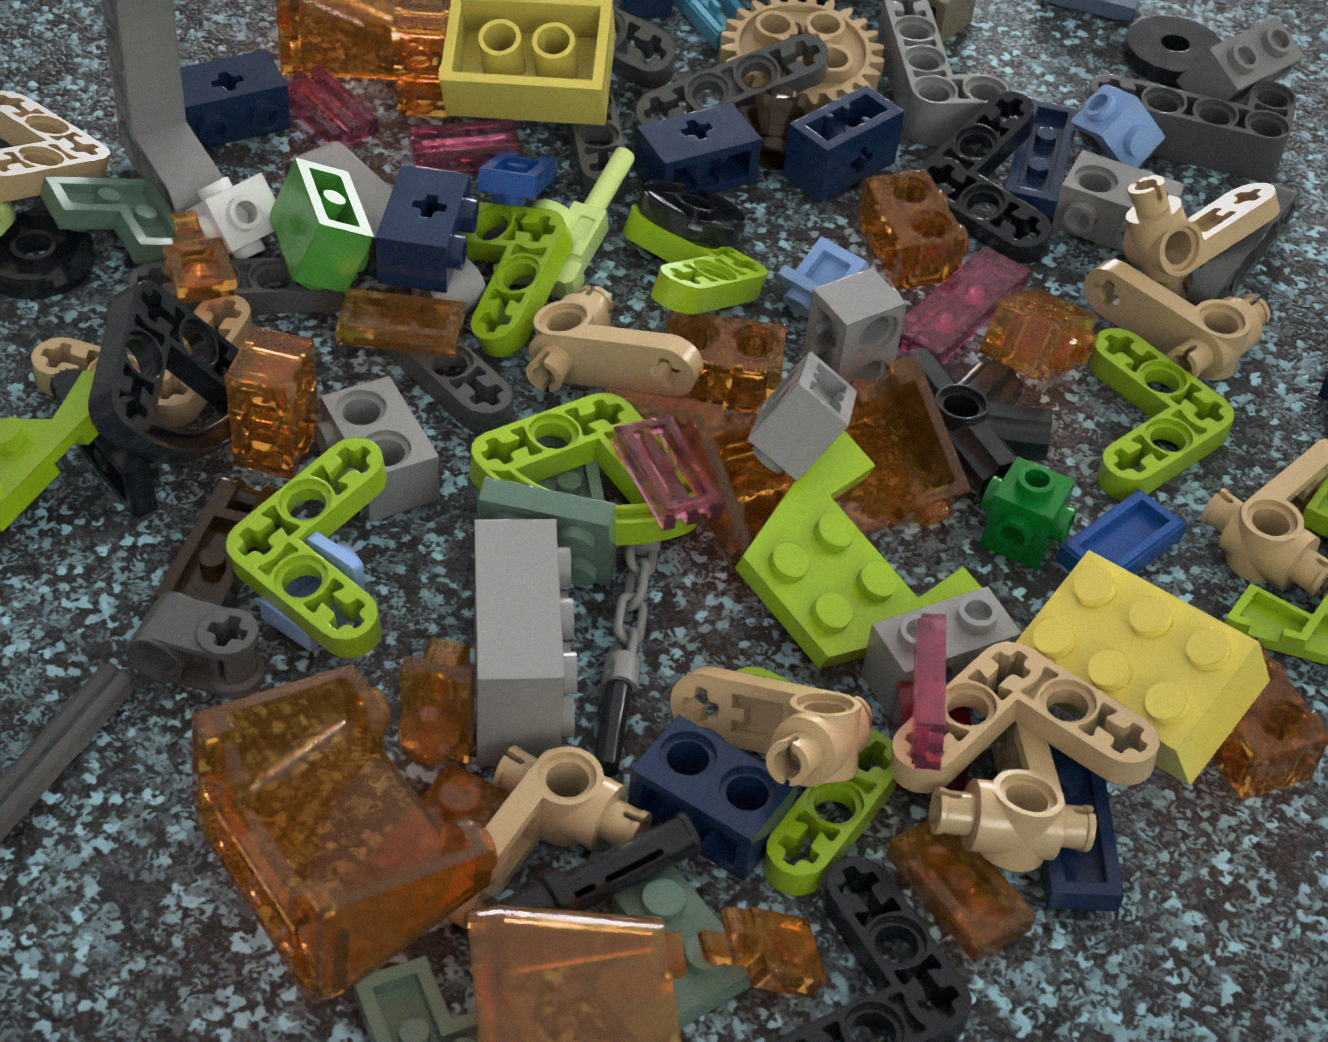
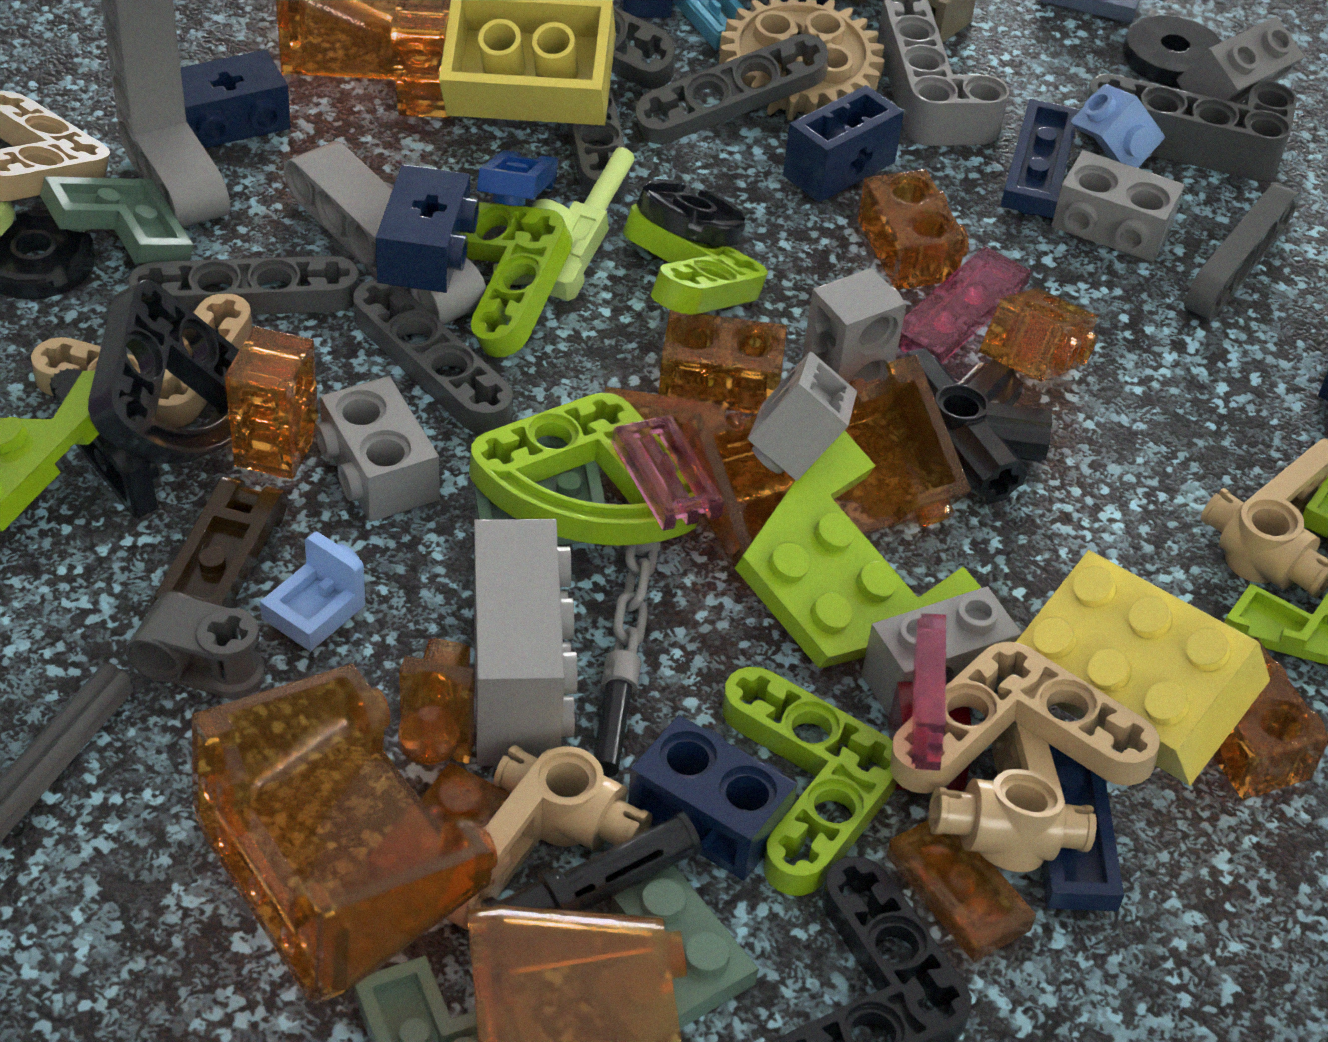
clear orange plate [163,210,237,304] -> none
white brick [184,173,276,260] -> none
lime beam [226,437,387,658] -> none
bright green brick [269,158,374,294] -> none
clear pink tile [284,64,379,146] -> none
clear orange plate [336,288,466,358] -> none
clear pink tile [408,119,523,172] -> none
sand green plate [478,477,616,586] -> none
tan piece [526,285,703,397] -> none
dark blue brick [633,102,762,195] -> none
tan piece [670,666,873,787] -> none
clear orange plate [697,907,827,998] -> none
dark brown rock [739,86,809,170] -> none
light blue bracket [777,236,869,318] -> none
black beam [917,91,1051,264] -> none
green brick [980,456,1077,571] -> none
blue tile [1056,489,1187,574] -> none
tan piece [1084,259,1270,380] -> none
lime beam [1088,328,1235,500] -> none
tan piece [1123,176,1280,299] -> none

